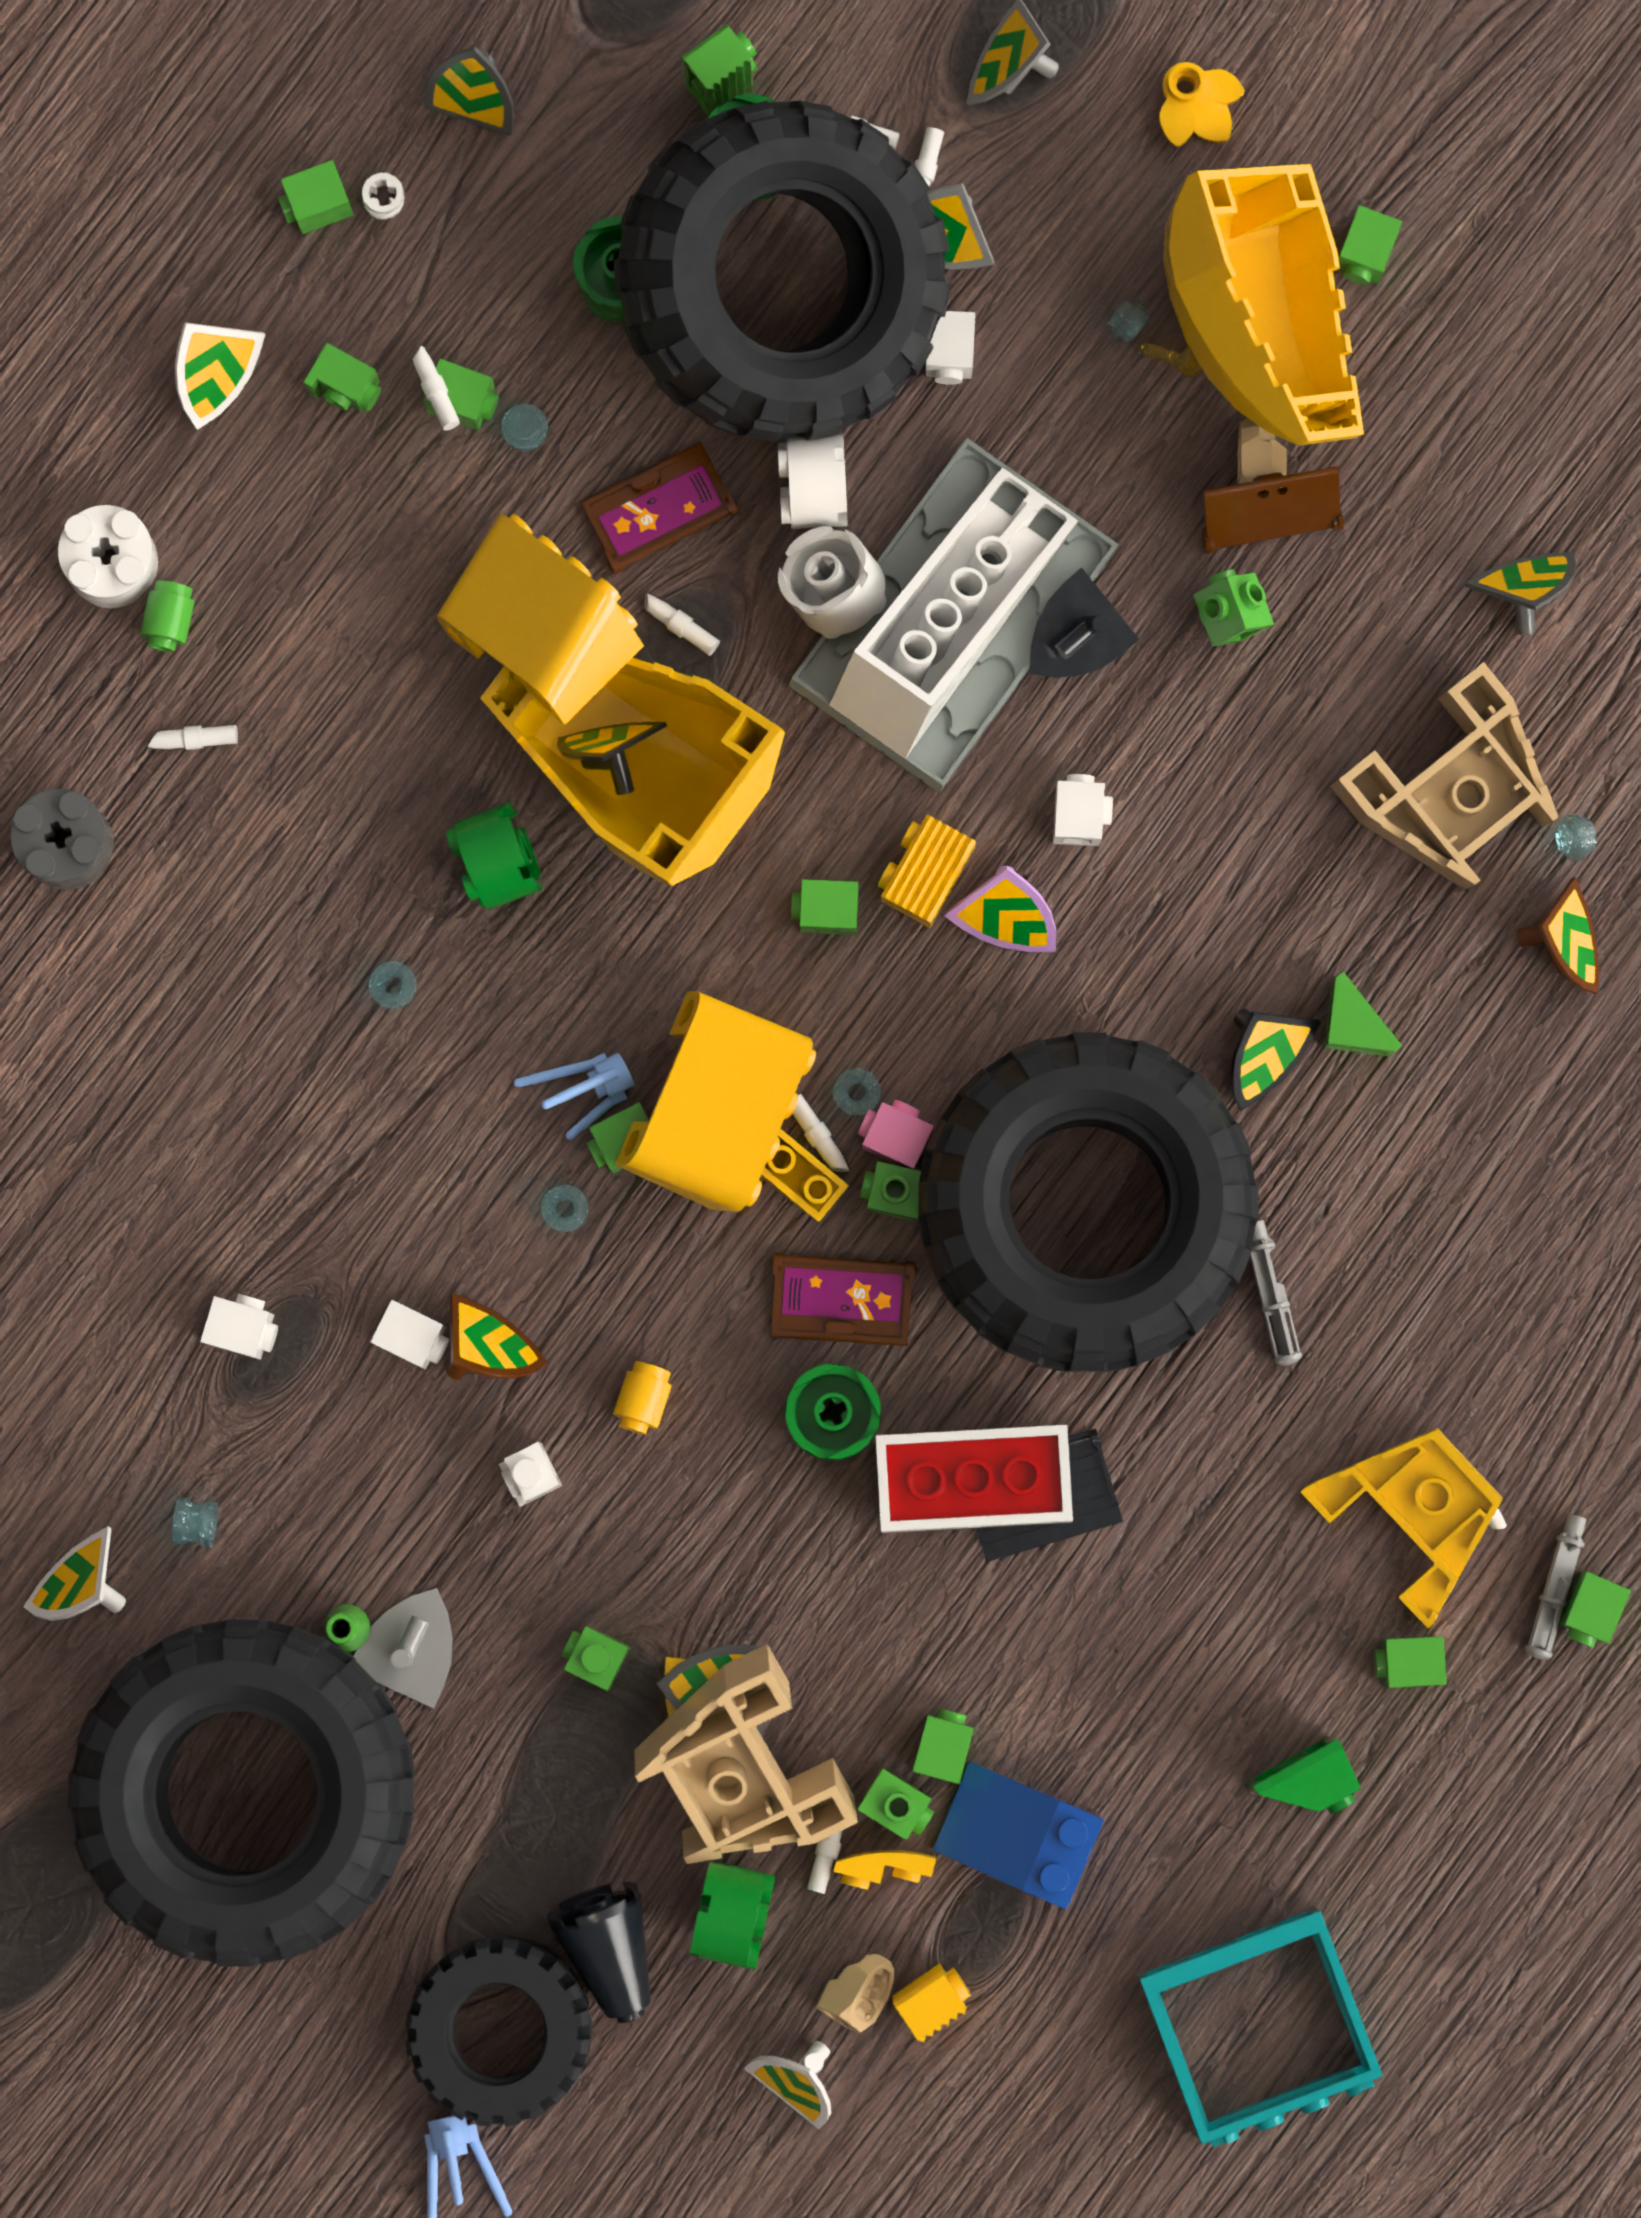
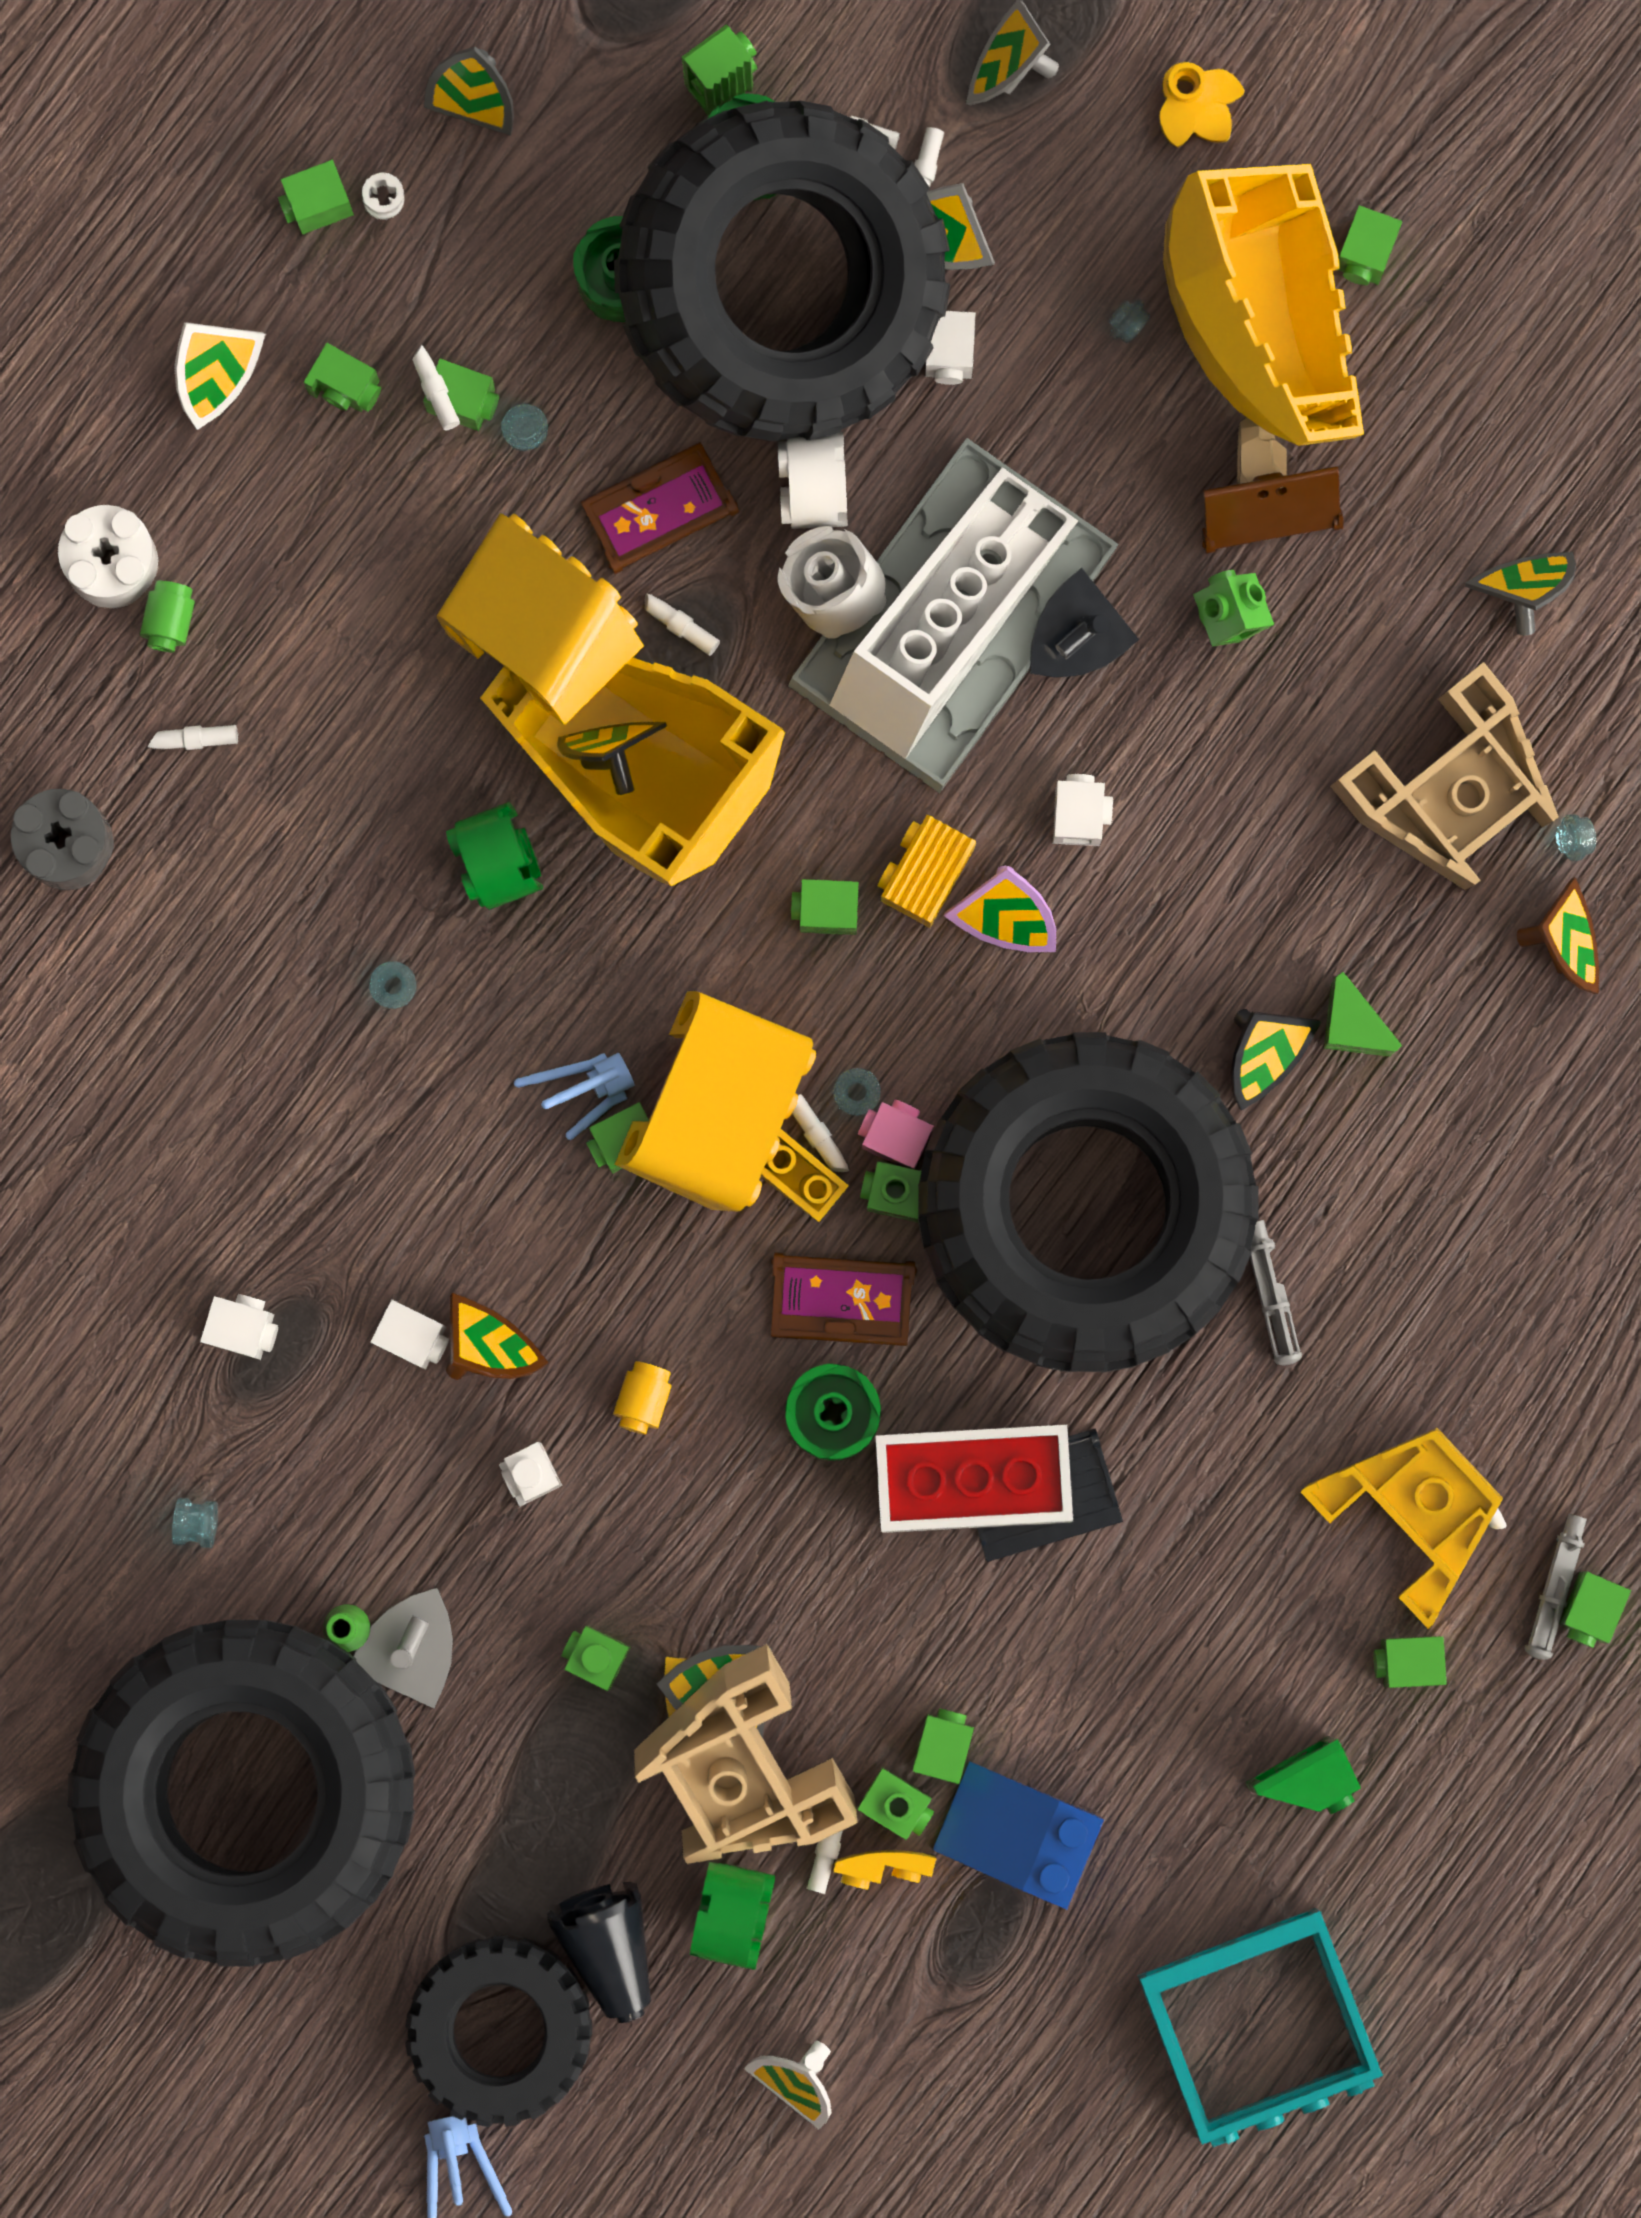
shield [23,1526,126,1621] -> none
clear light blue plate [541,1185,589,1232] -> none
tan rock [816,1954,894,2034] -> none
yellow brick [892,1963,971,2042] -> none
clear yellow hand [1139,342,1202,377] -> none

